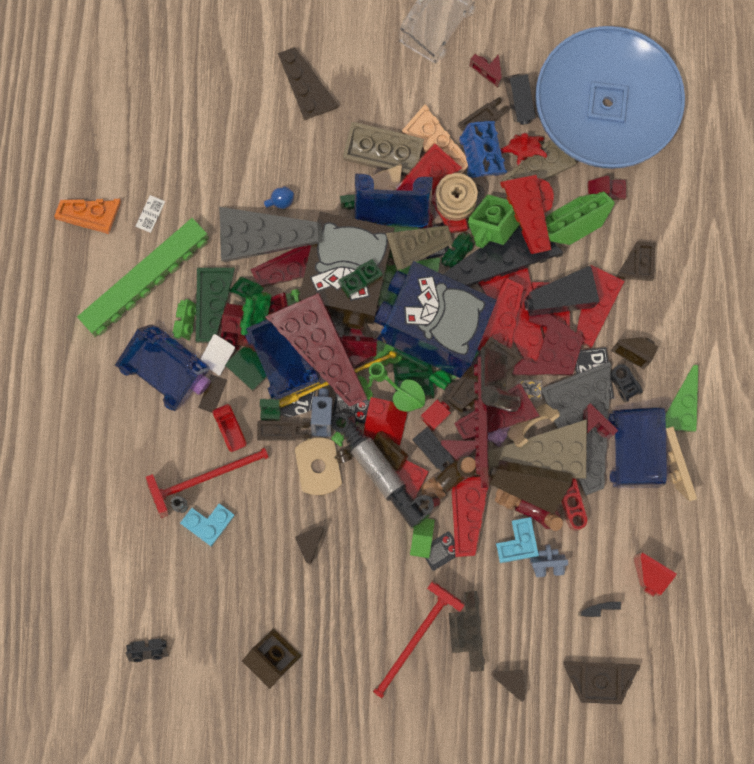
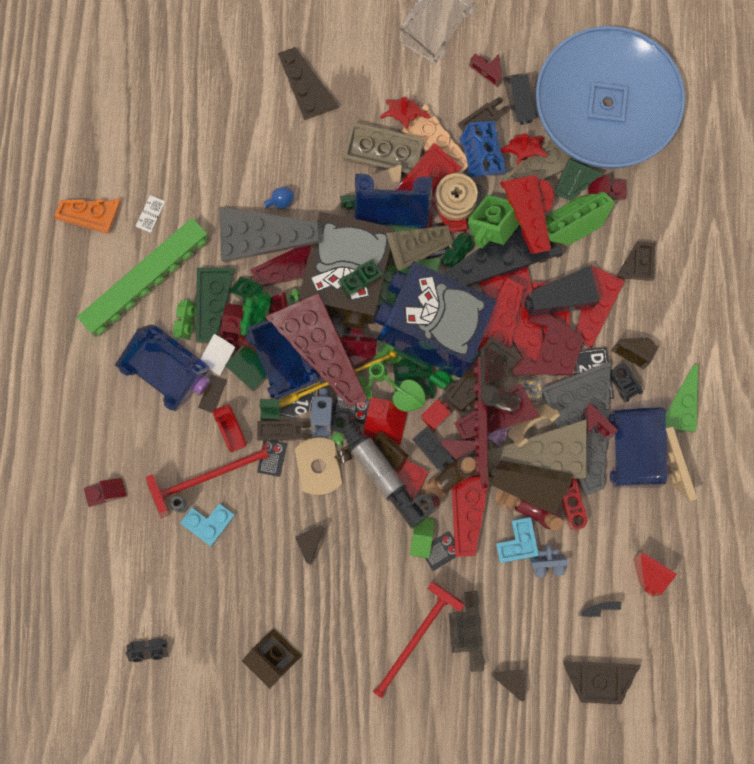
none -> dark red slope [84,478,127,507]
none -> black sticker [257,441,287,477]
none -> red piece [380,97,431,129]
none -> dark green wing [553,159,602,201]

